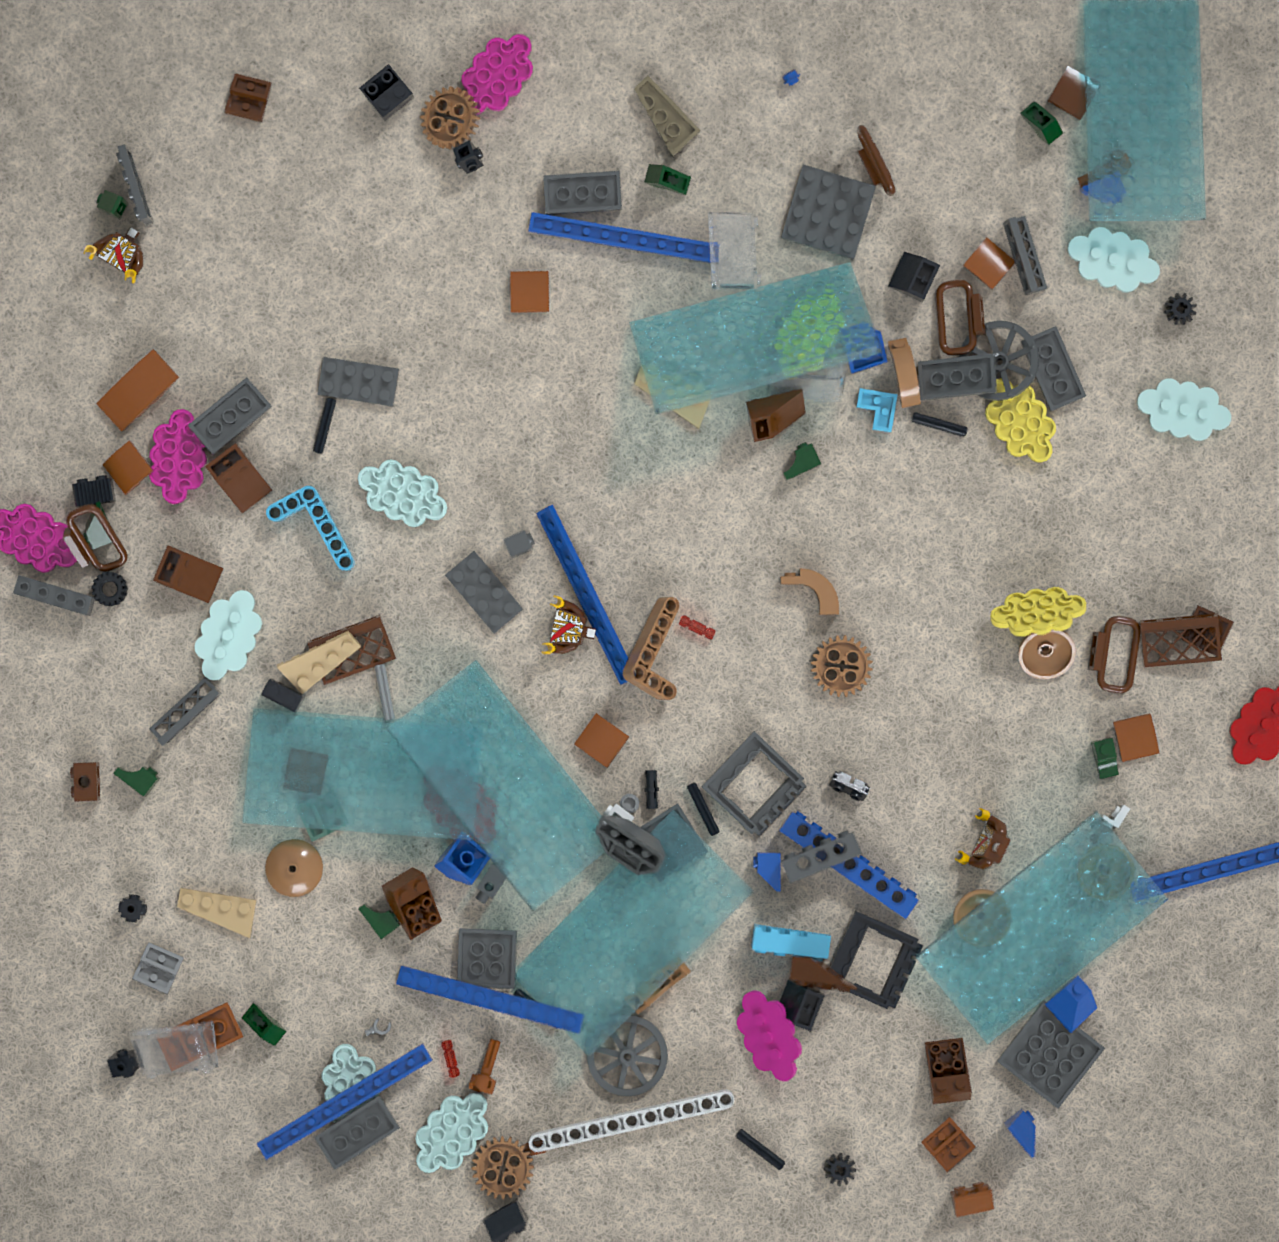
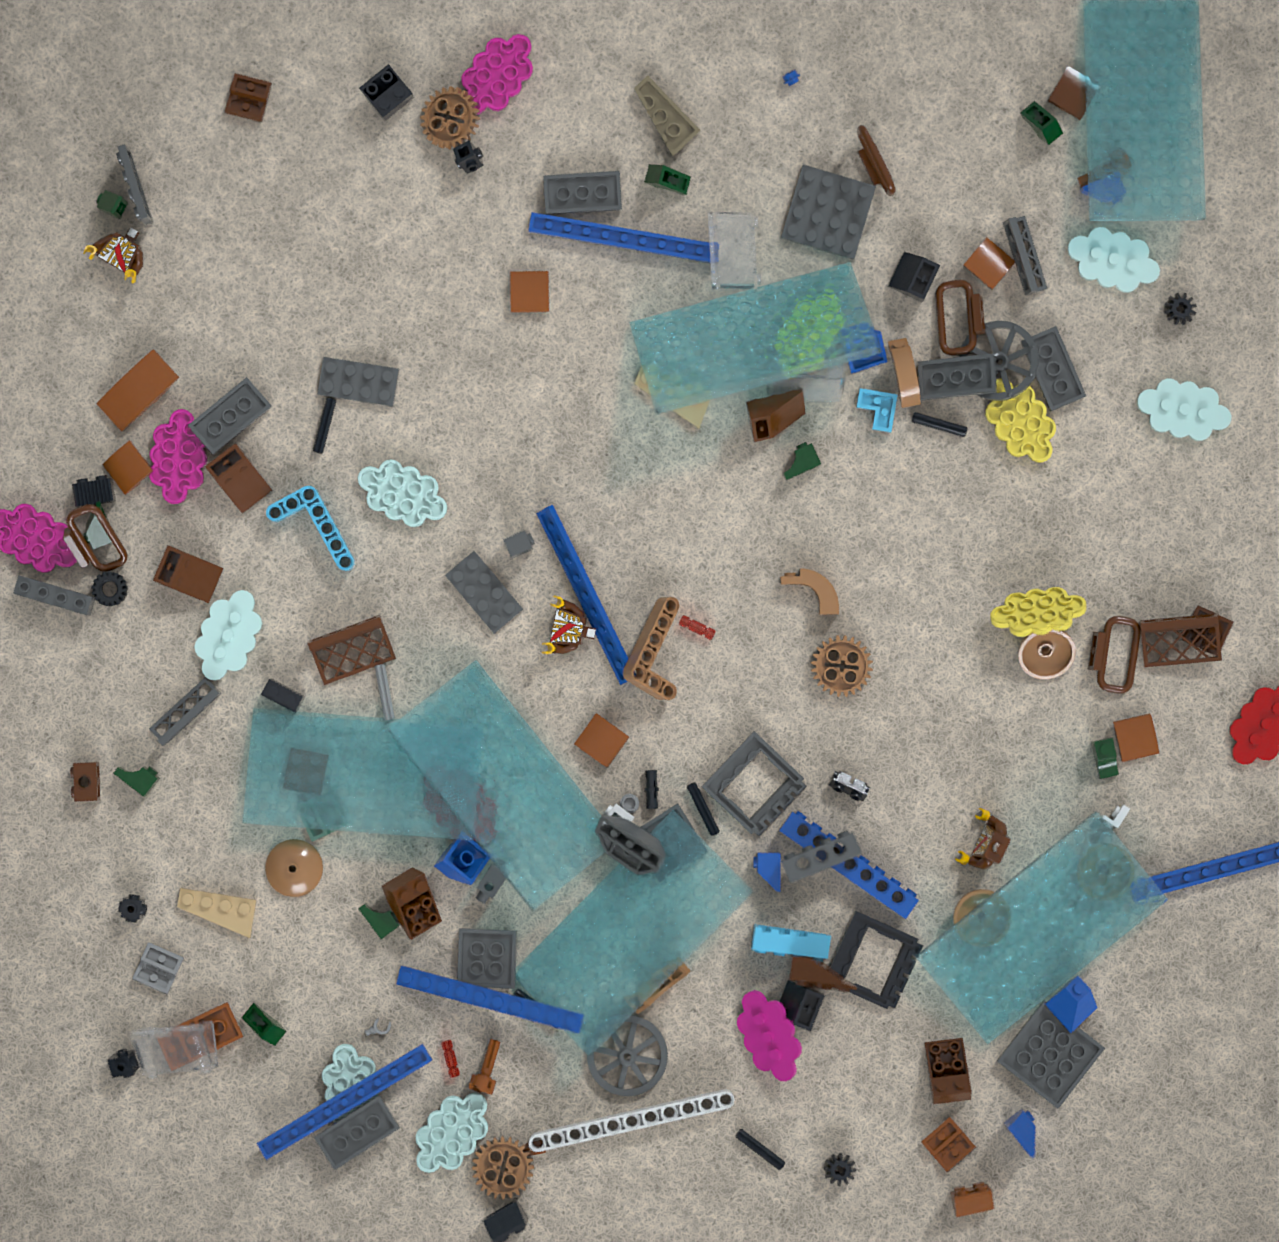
tan wing [277,631,361,694] -> none

